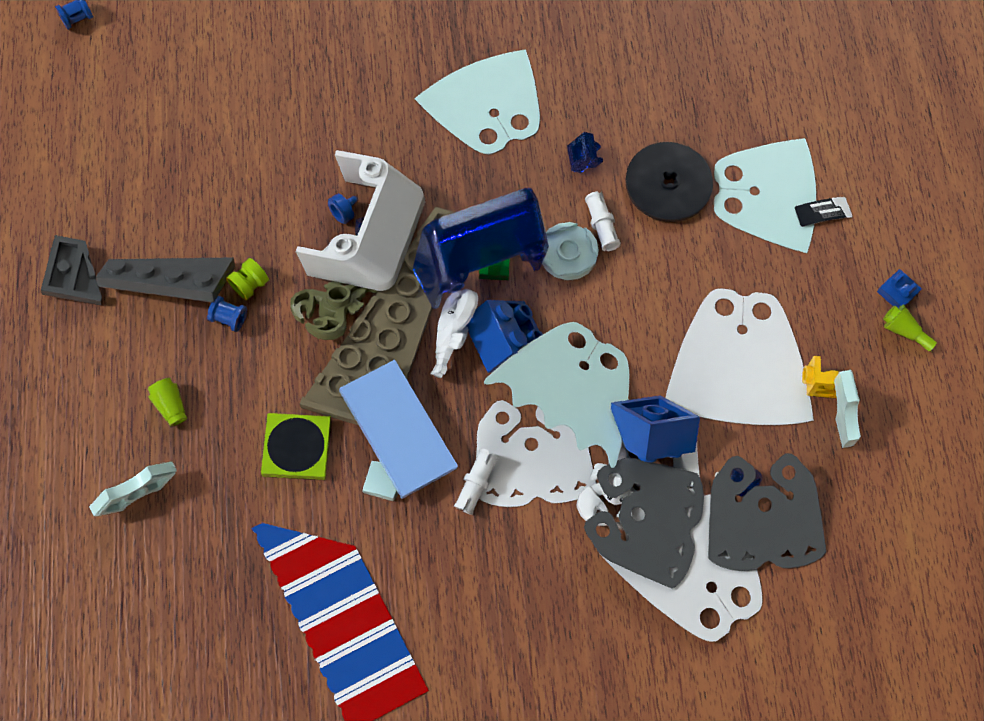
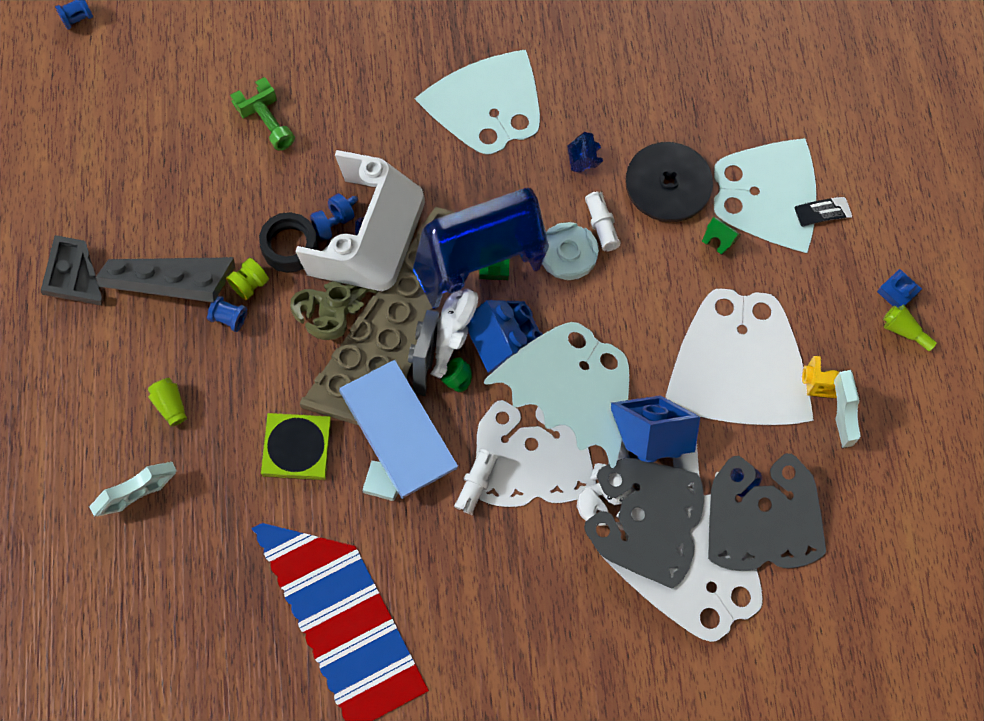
none -> bright green bar [230,77,295,151]
none -> black tyre [259,212,318,273]
none -> blue tile [310,210,341,241]
none -> dark grey wing [408,310,439,396]
none -> green tile [440,357,472,392]
none -> green tile [702,217,741,255]

